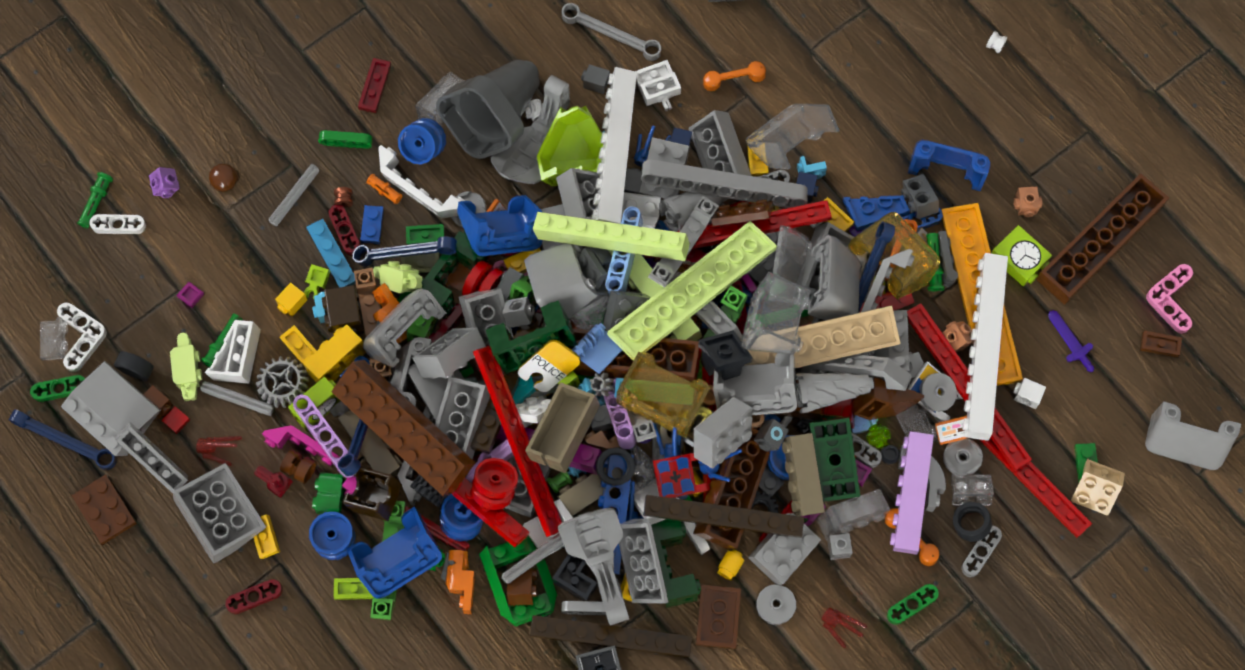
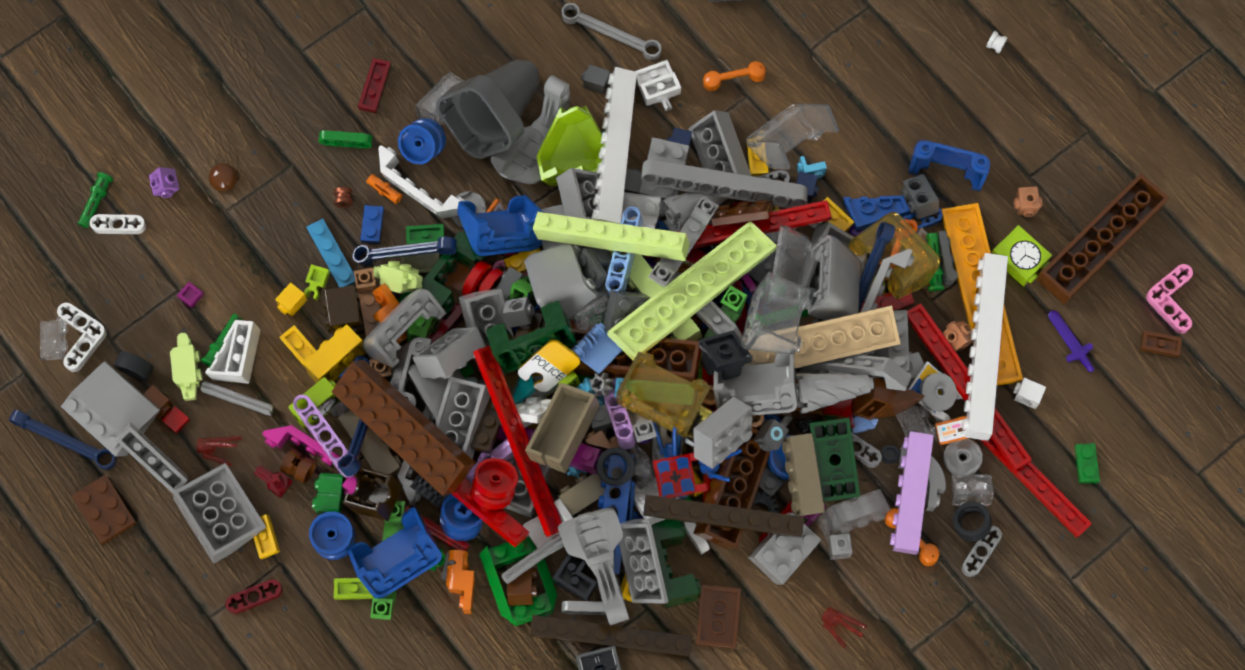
green beam [30,375,85,402] -> none
light grey gear [256,356,309,408] -> none
light grey axle [269,164,319,226] -> none
medium azure bracket [312,292,326,323] -> none
dark red beam [329,205,360,256] -> none
white gear [525,99,543,122] -> none
bright green bush [547,472,573,494] -> none
blue plant [633,125,671,167] -> none
yellow brick [717,549,745,580] -> none
light grey plate [756,585,796,625] -> none
magenta tile [855,459,872,486] -> none
clear neon green gear [866,424,891,448] -> none
green beam [887,584,939,625] -> none
tan bracket [1071,459,1125,515] -> none
light grey windscreen [1145,402,1241,470] -> none

